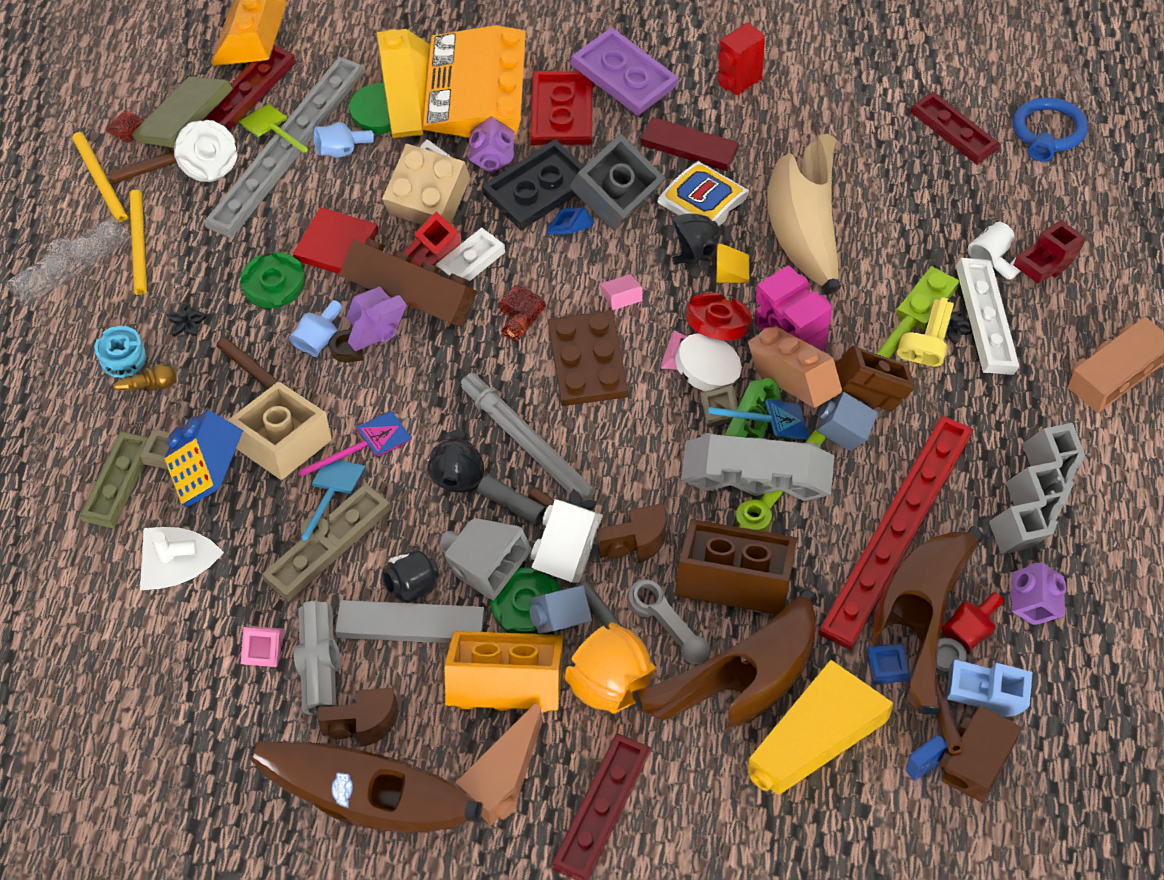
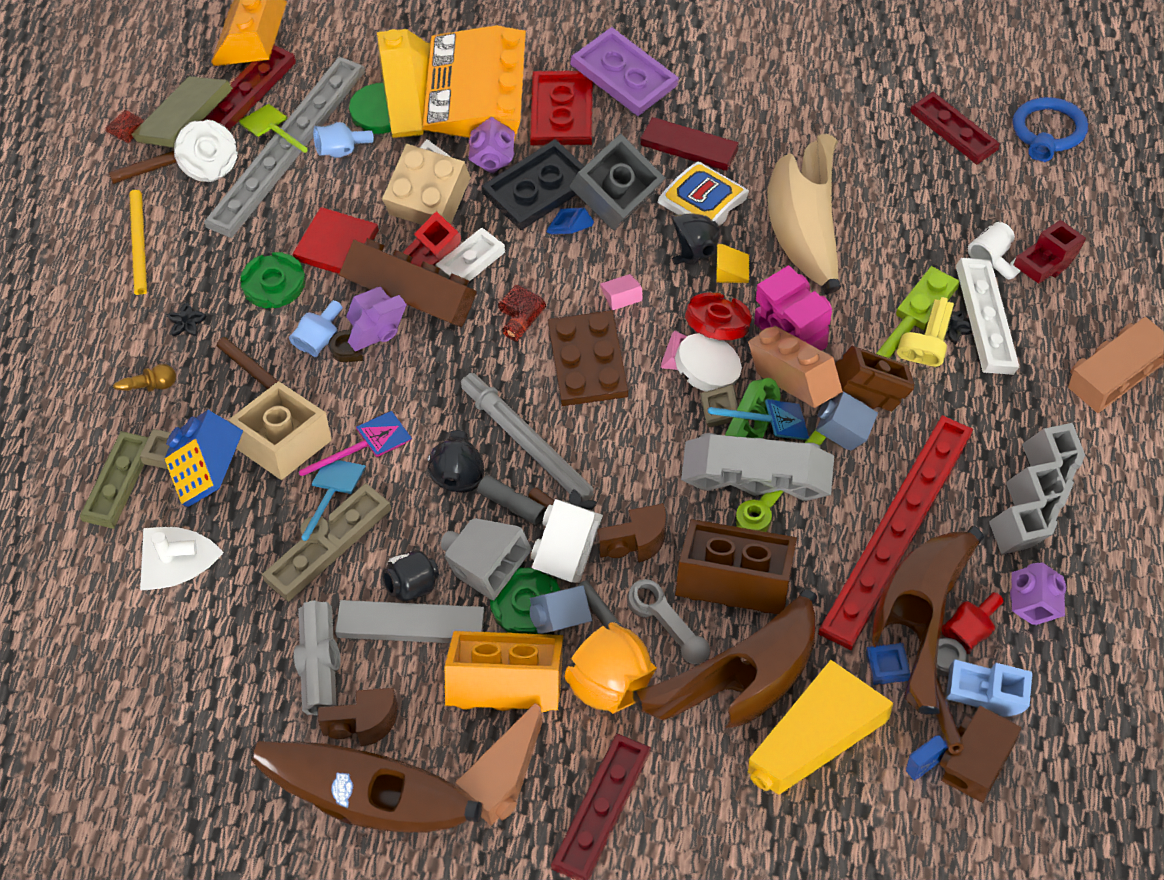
clear hinge [4,215,132,308] -> none
yellow piece [72,132,128,223] -> none
medium azure wheel [94,326,146,378] -> none
bright pink slope [241,626,285,667] -> none
red brick [717,22,765,95] -> none

